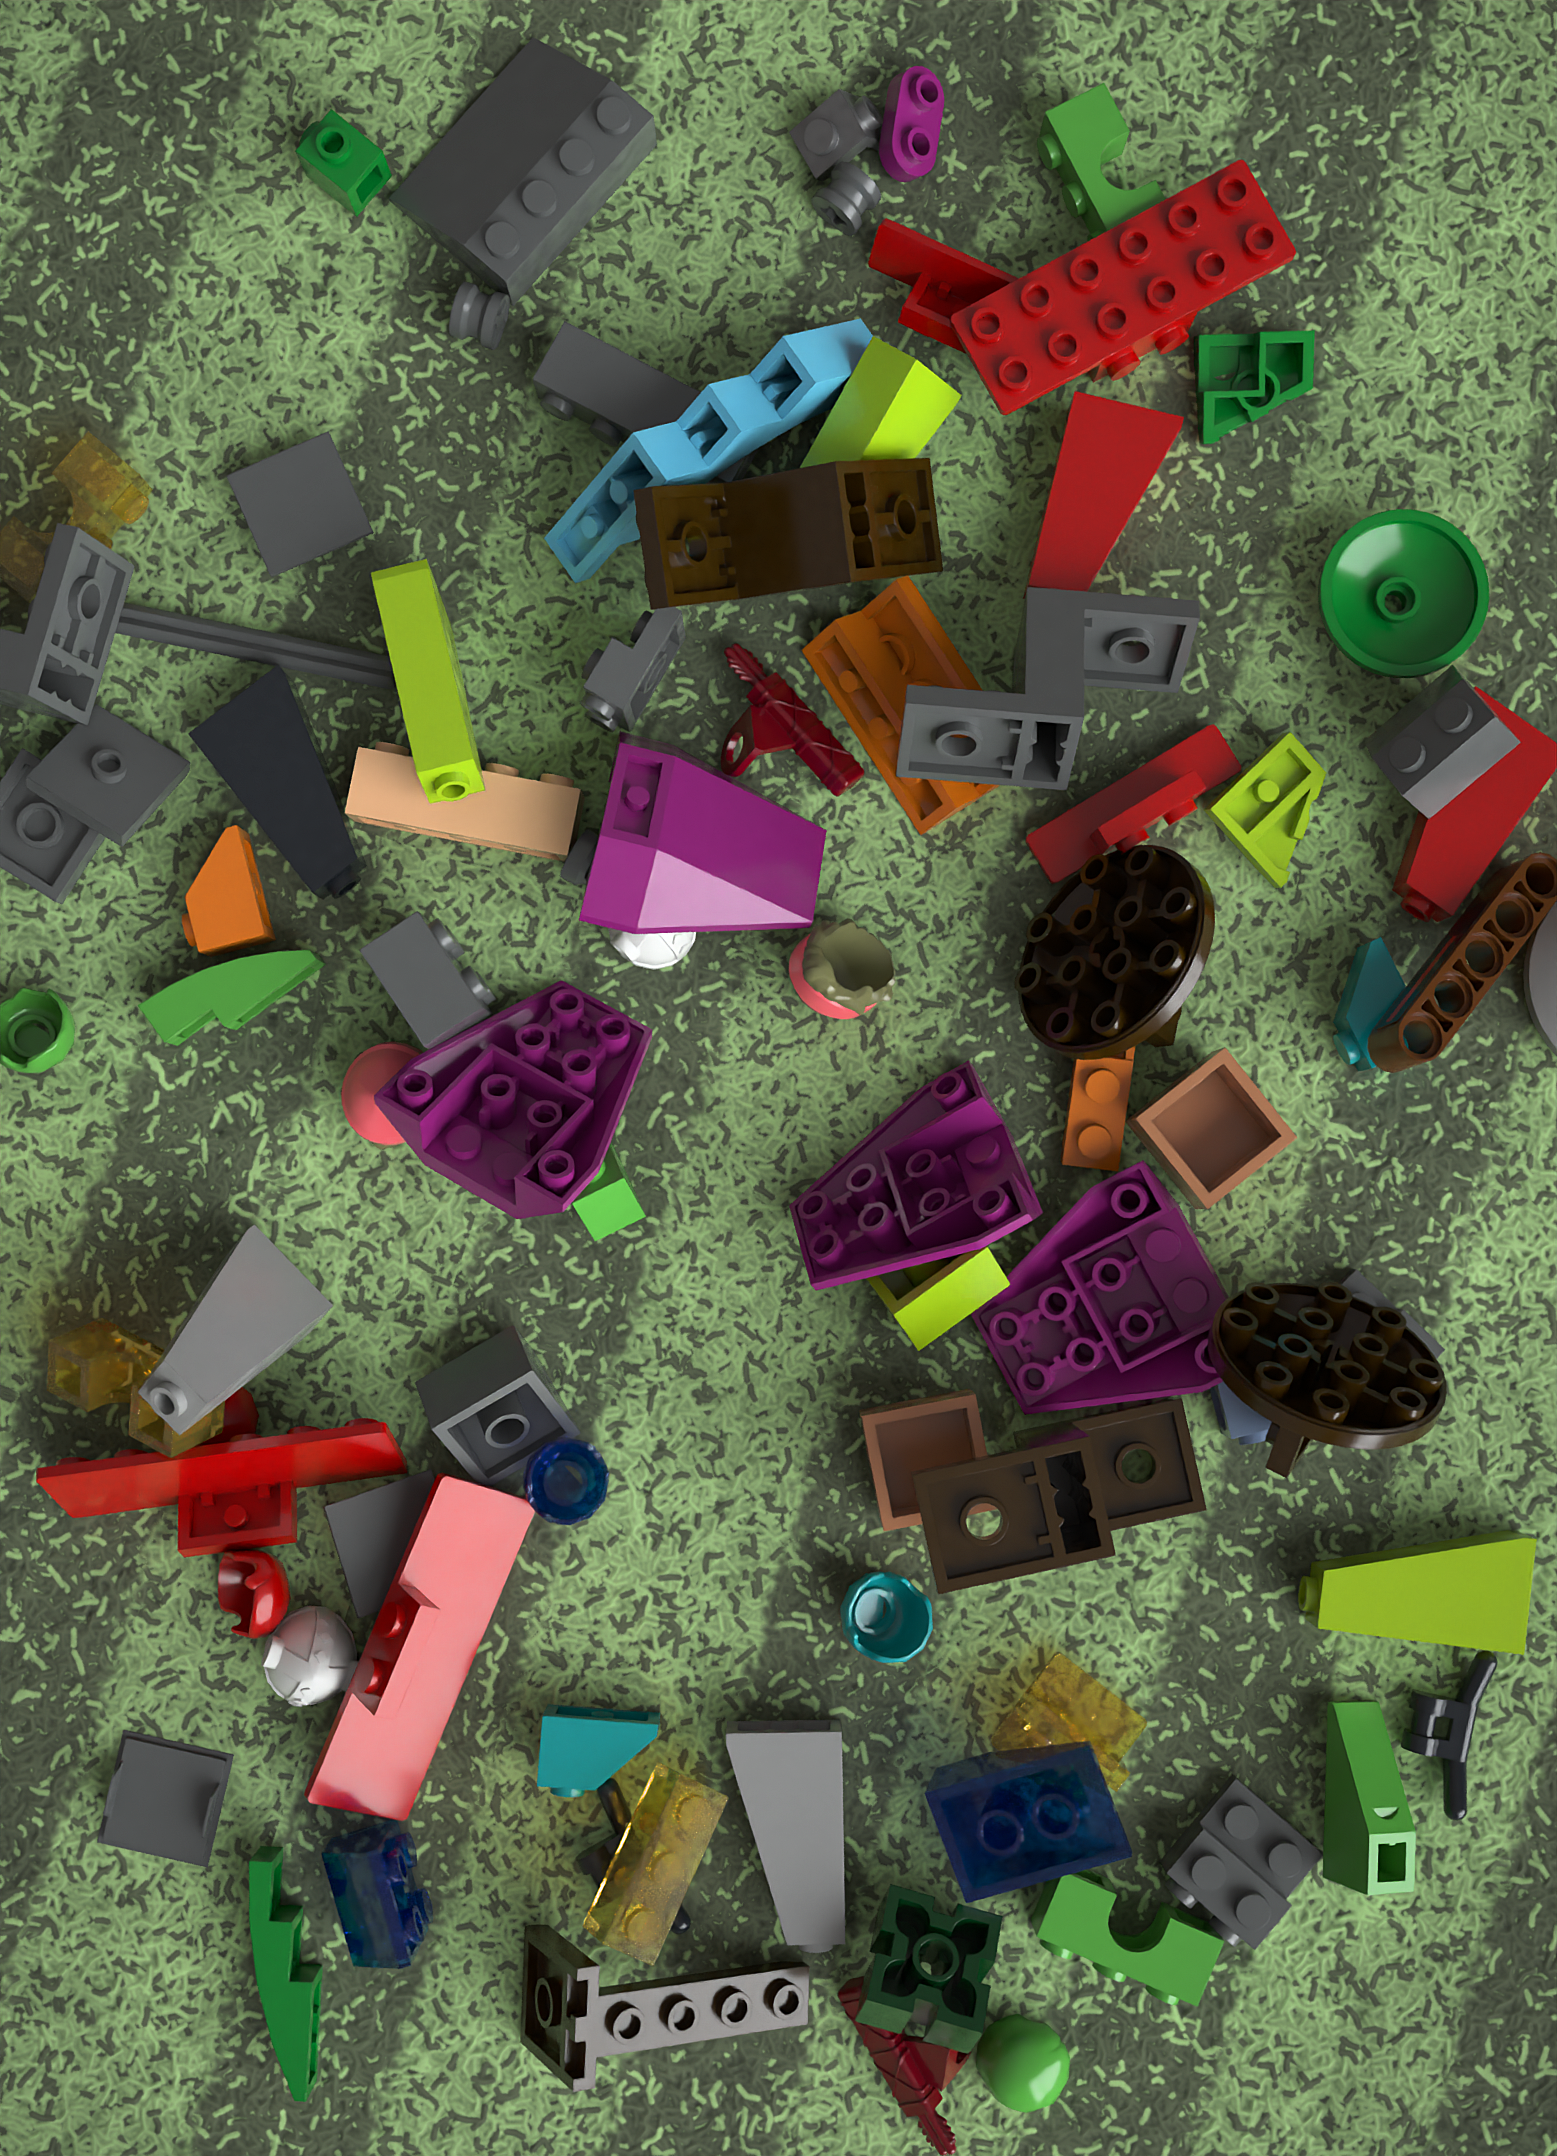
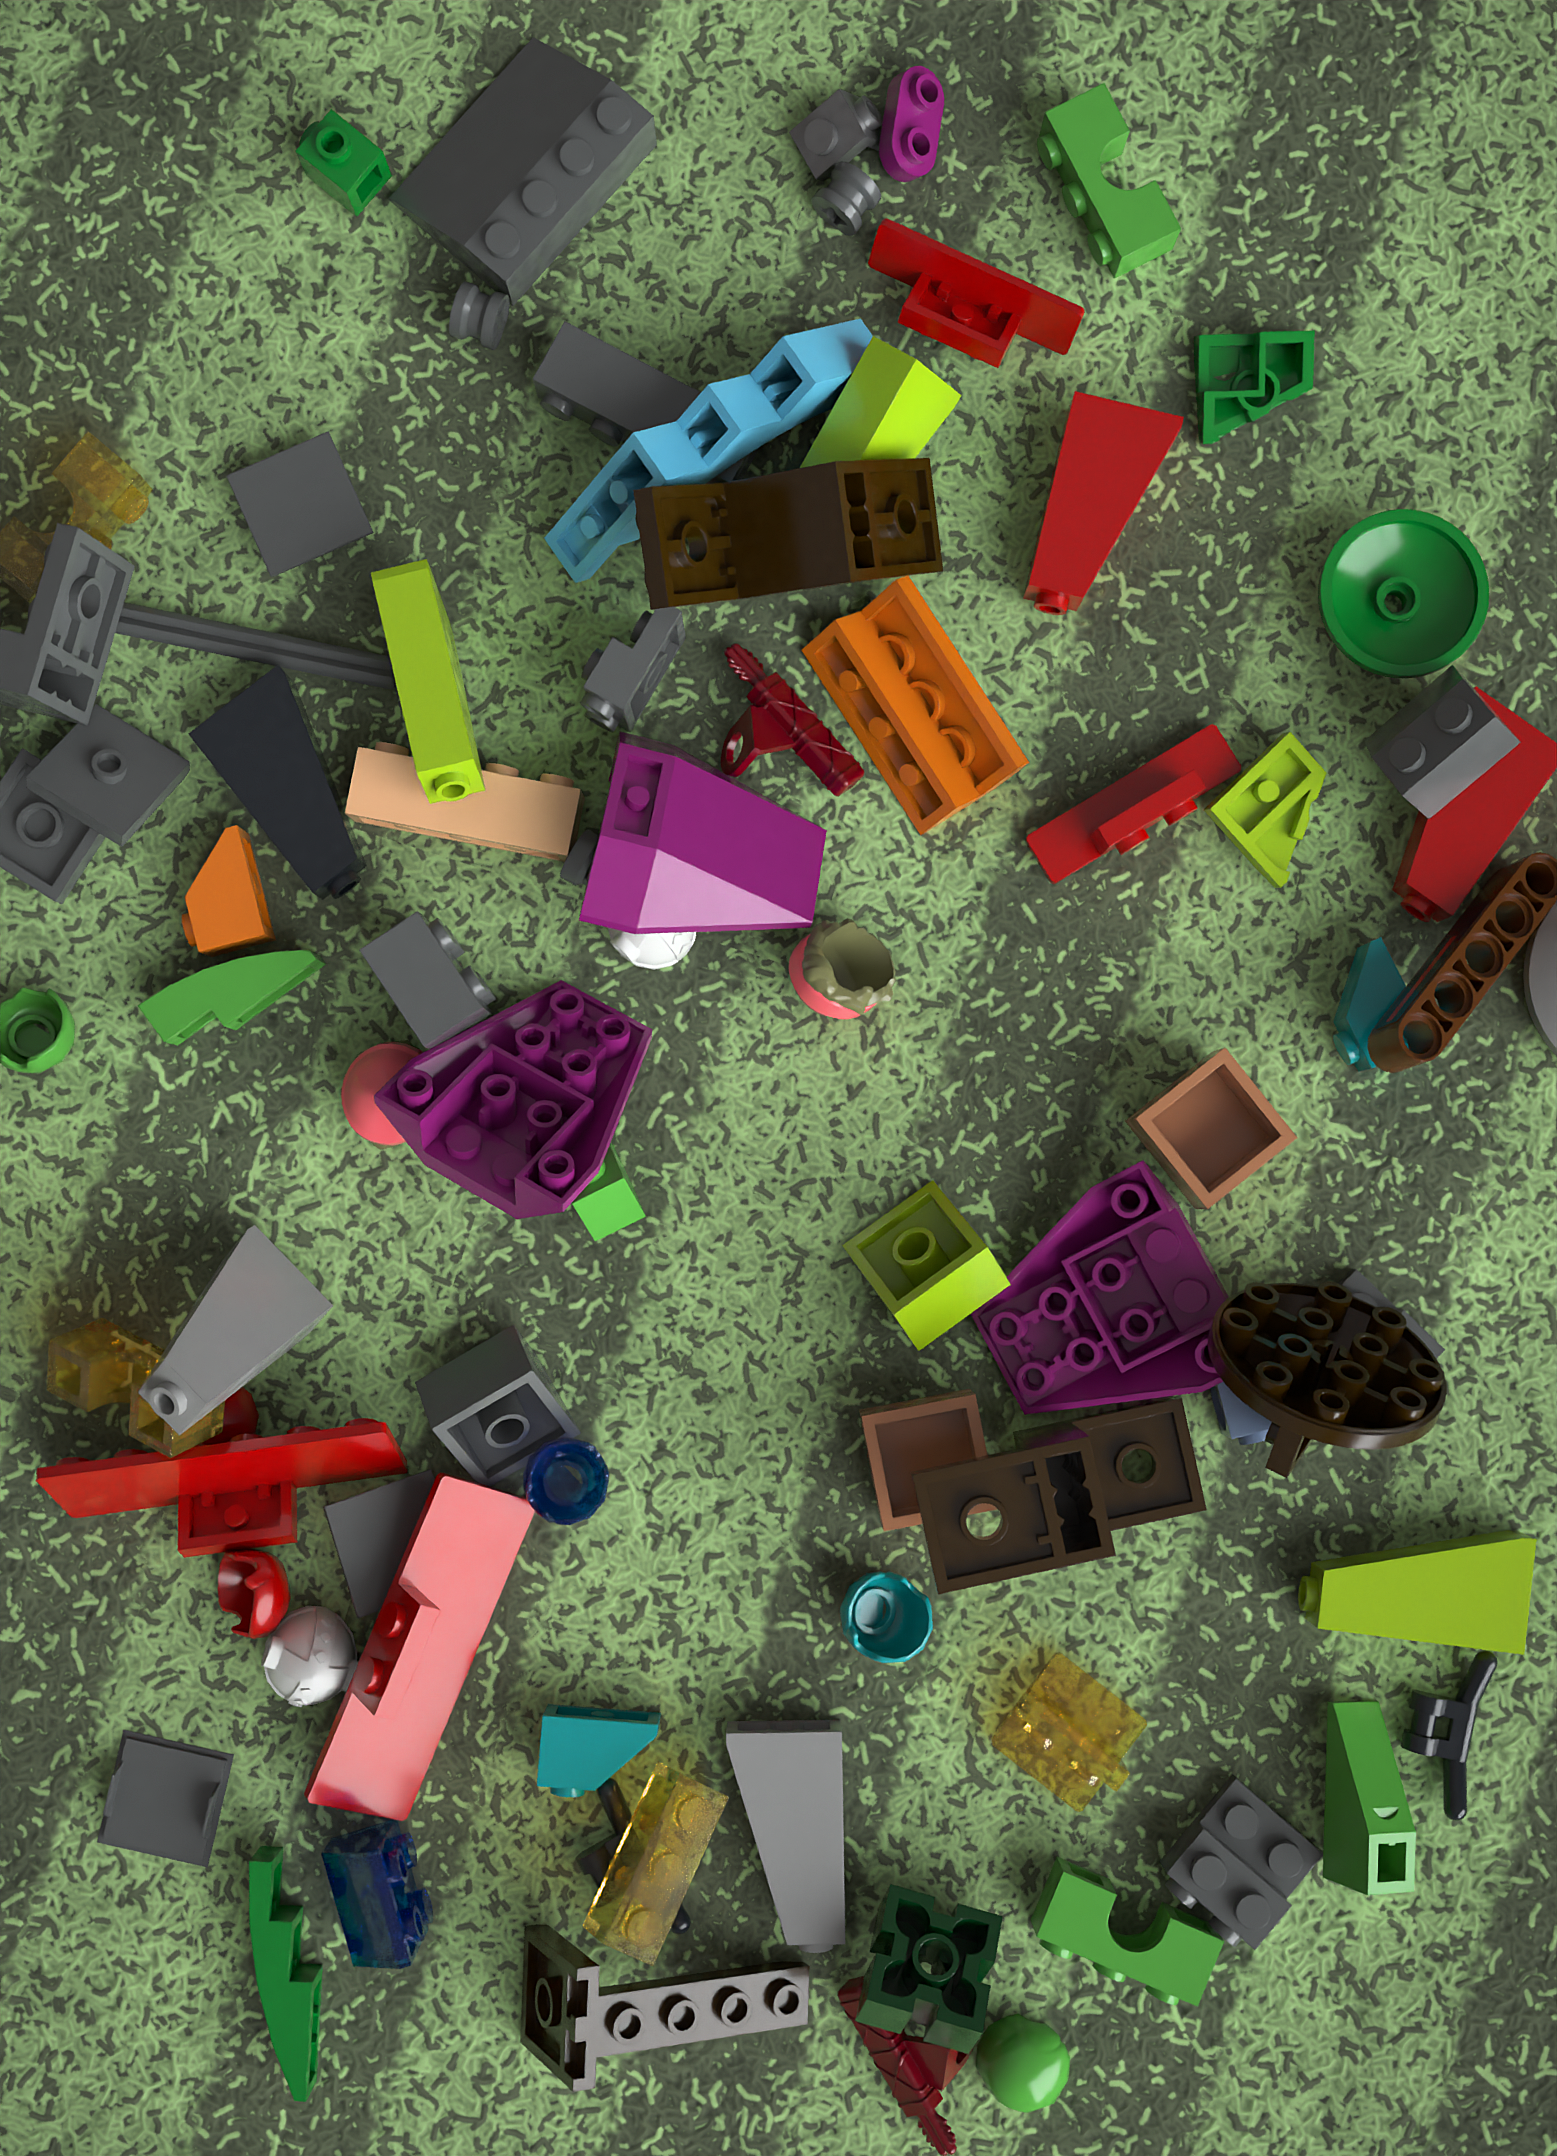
magenta wedge [789,1060,1043,1291] -> none
dark grey bracket [896,587,1200,790] -> none
clear blue slope [924,1741,1133,1903] -> none
red bracket [950,160,1296,415] -> none
dark brown bracket [1014,845,1215,1060] -> none
orange plate [1061,1046,1135,1171] -> none

